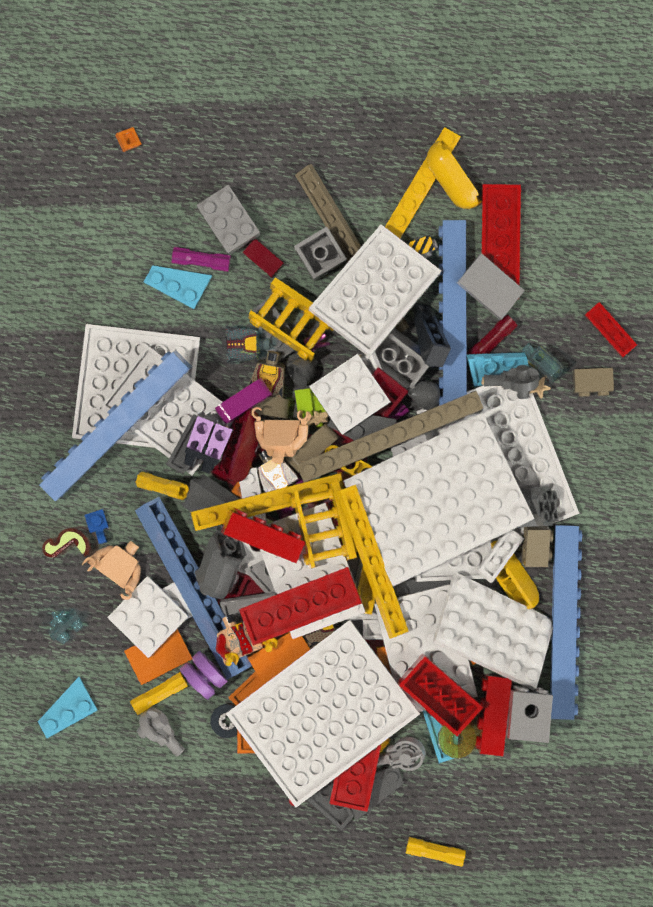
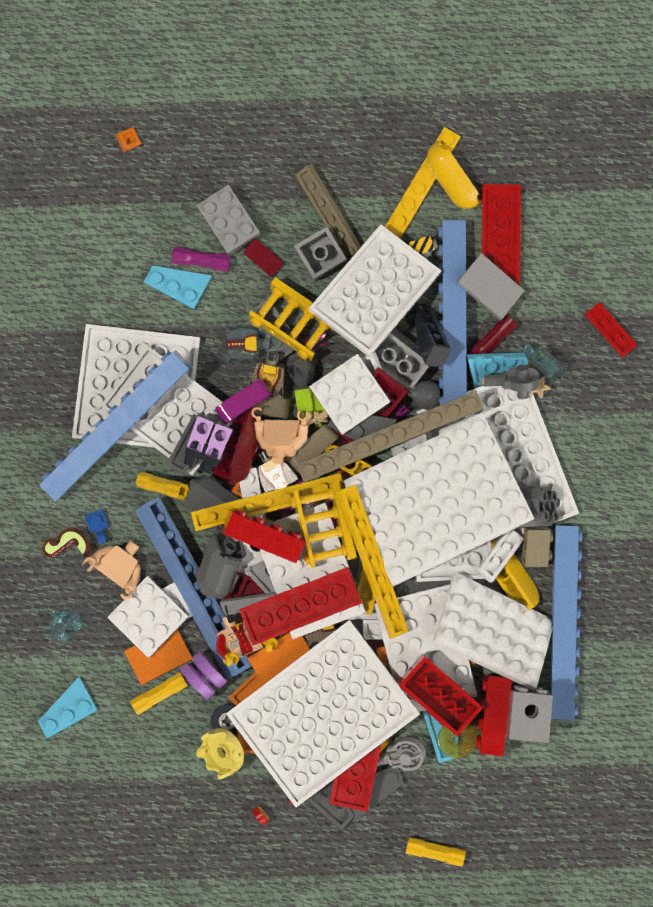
light grey pin [137,708,185,757] -> none
dark tan brick [573,368,614,397] -> none
none -> light yellow plate [196,728,244,779]
none -> red tile [252,806,270,825]

